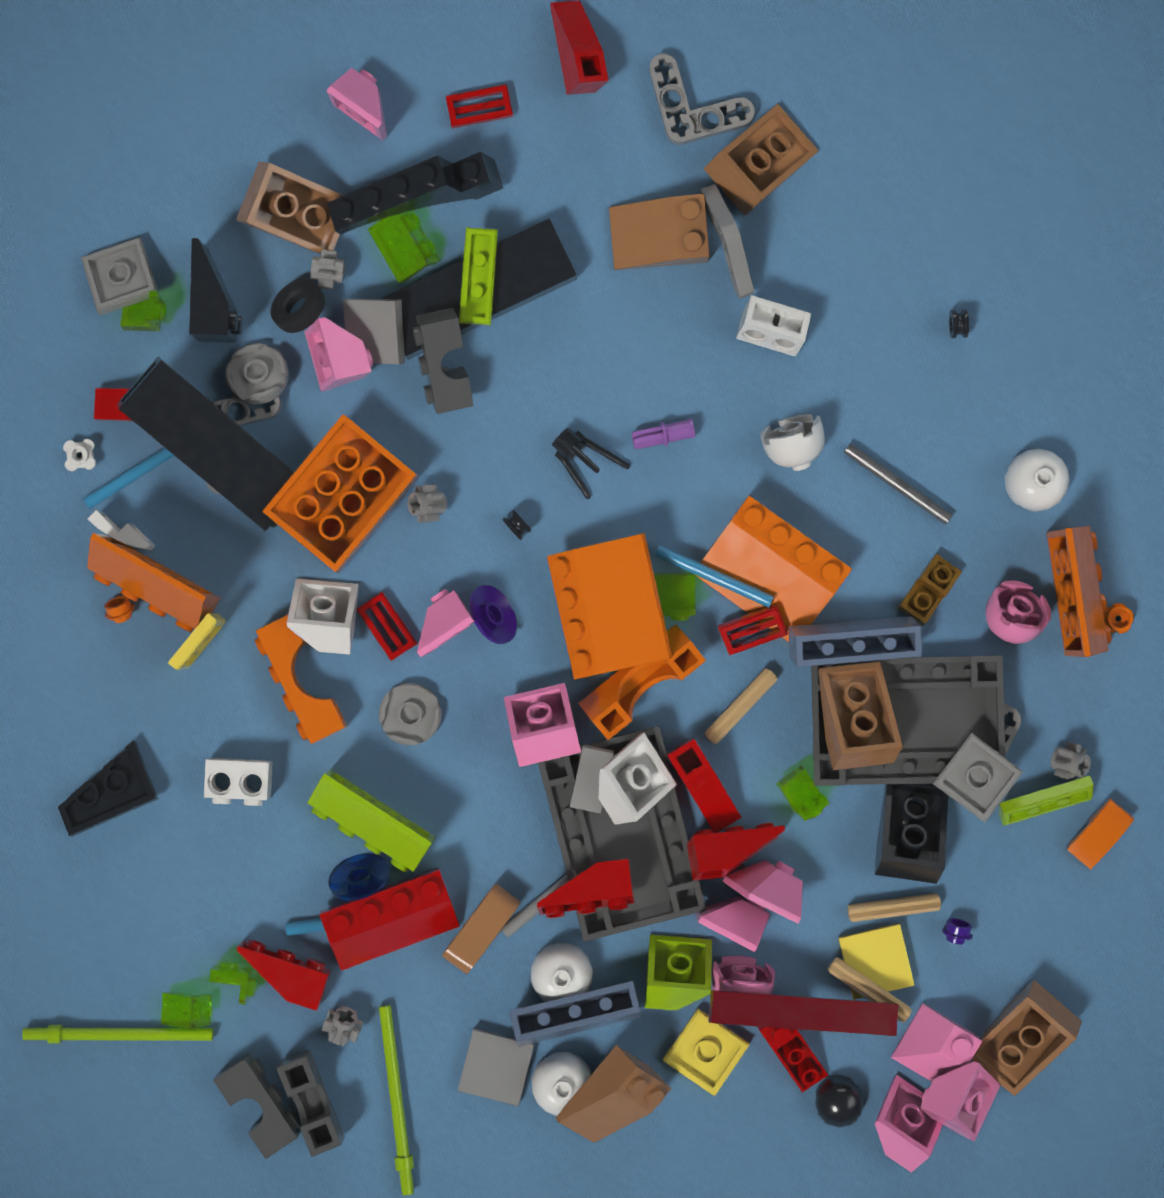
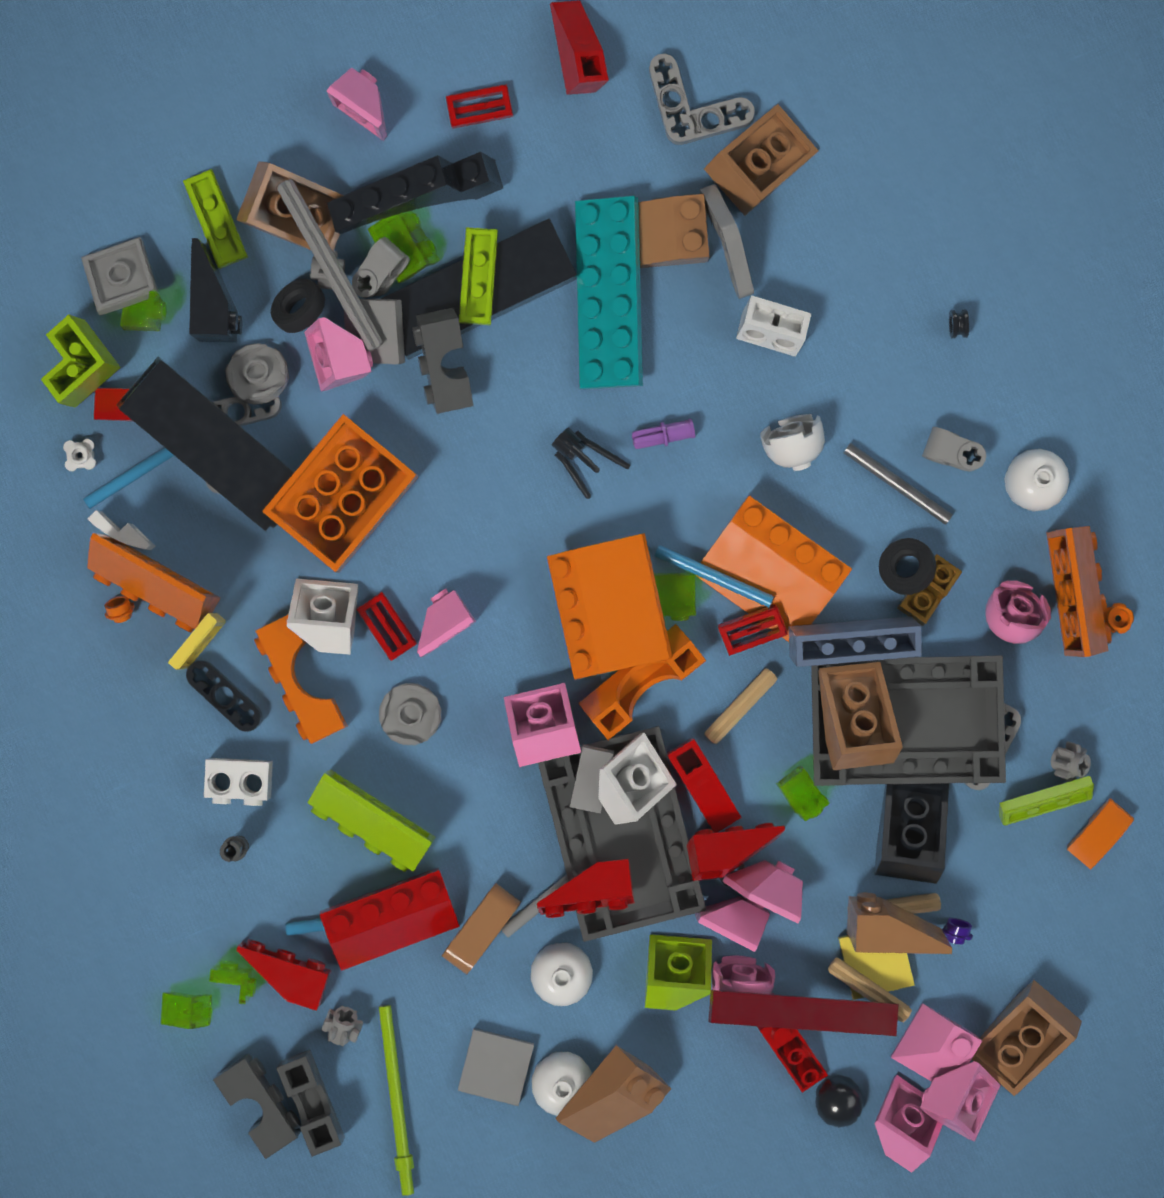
lime bar [22,1024,214,1044] -> none
black wing [58,741,159,837] -> none
clear blue dish [328,853,391,901] -> none
light grey gear [407,484,447,523] -> none
dark purple dish [469,585,517,644] -> none
black bush [502,509,532,540] -> none
sand blue brick [509,981,641,1047] -> none
light yellow tile [662,1007,750,1096] -> none
light grey tile [933,733,1023,823] -> none
none -> lime brick [41,314,121,408]
none -> lime tile [183,169,249,269]
none -> black beam [186,660,263,732]
none -> dark grey pin [220,836,249,862]
none -> light grey axle [277,179,383,351]
none -> light grey piece [352,237,410,298]
none -> teal plate [575,196,643,390]
none -> medium nougat slope [847,892,952,954]
none -> black tyre [879,538,936,595]
none -> light grey piece [922,427,986,472]

